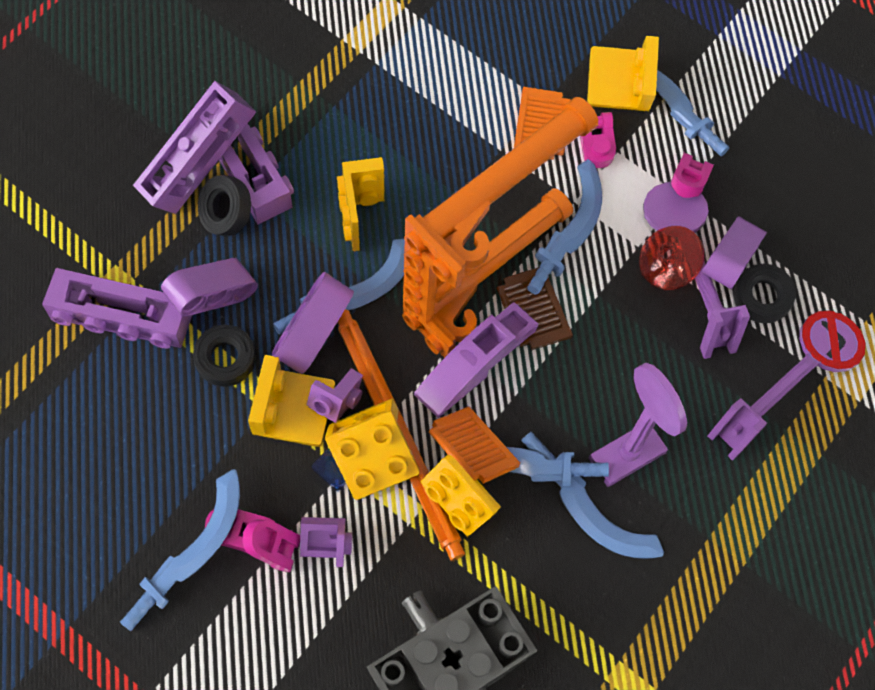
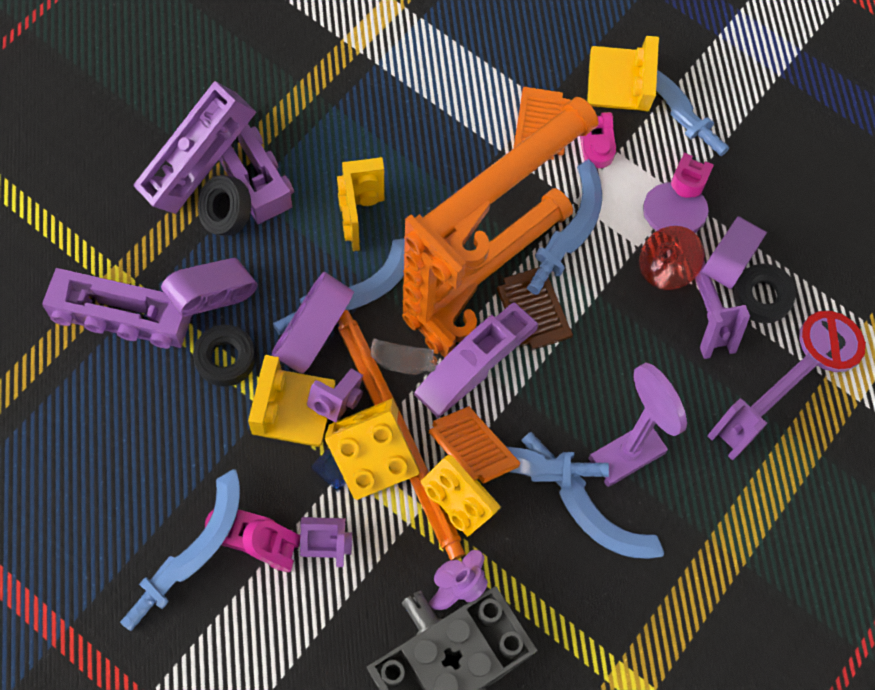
none -> clear helmet [371,339,439,375]
none -> medium lavender plate [429,550,488,610]

